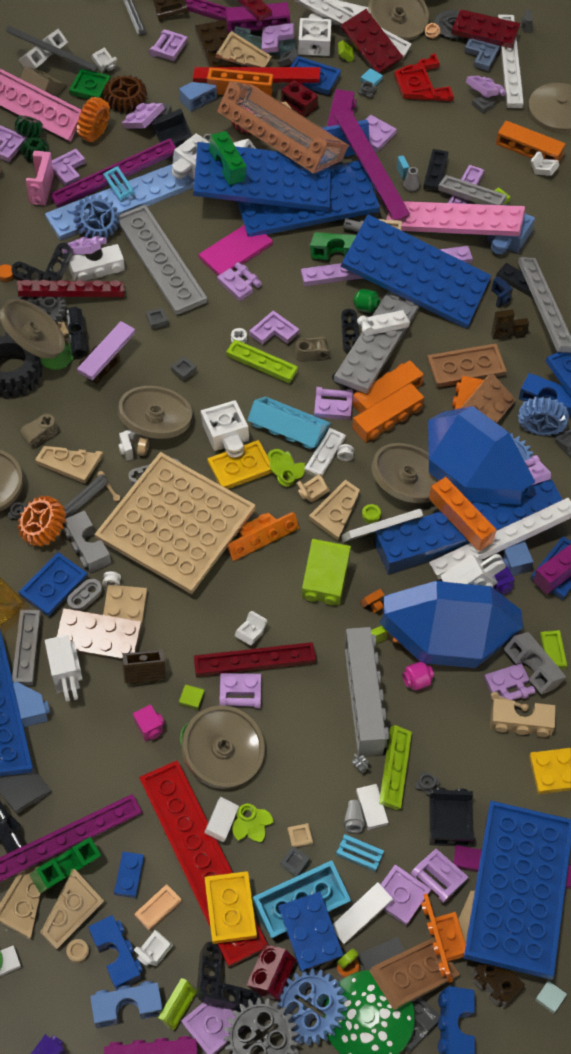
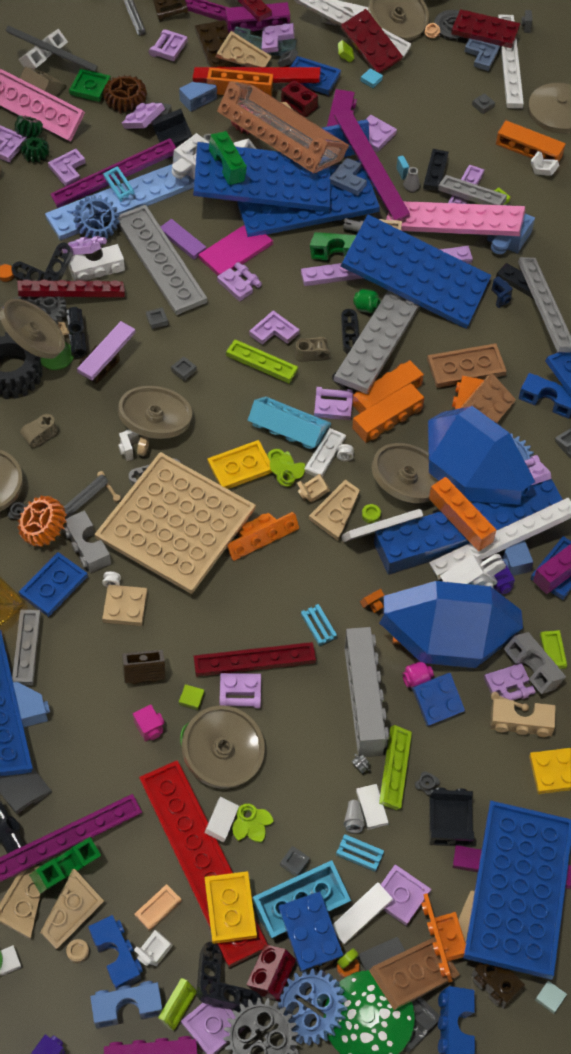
bright pink panel [26,151,54,206] -> none
tan wing [35,446,103,484] -> none
white brick [45,635,82,702] -> none
plate [57,608,142,660] -> none
light grey plate [67,579,102,611] -> none
orange gear [77,97,110,142] -> none
white bracket [91,47,117,73] -> none
blue plate [114,852,144,899] -> none
white brick [201,400,249,458] -> none
white bush [231,328,247,343] -> none
white bracket [235,611,267,645] -> none
tan tile [287,823,313,849] -> none
white brick [298,13,331,56] -> none
lime slope [301,539,351,605] -> none
white plate [357,310,410,336] -> none
dark grey plate [358,81,377,97] -> none
lime tile [371,626,389,644] -> none
red wing [394,53,454,101] -> none
lavender plate [411,849,469,903] -> none
lavender plate [466,76,506,98] -> none
dark brown plate [491,309,529,339] -> none
medium blue gear [518,397,569,437] -> none
none -> medium lavender tile [160,219,206,260]
none -> medium azure tile [301,604,337,646]
none -> sand blue plate [329,158,367,196]
none -> blue plate [412,673,465,726]

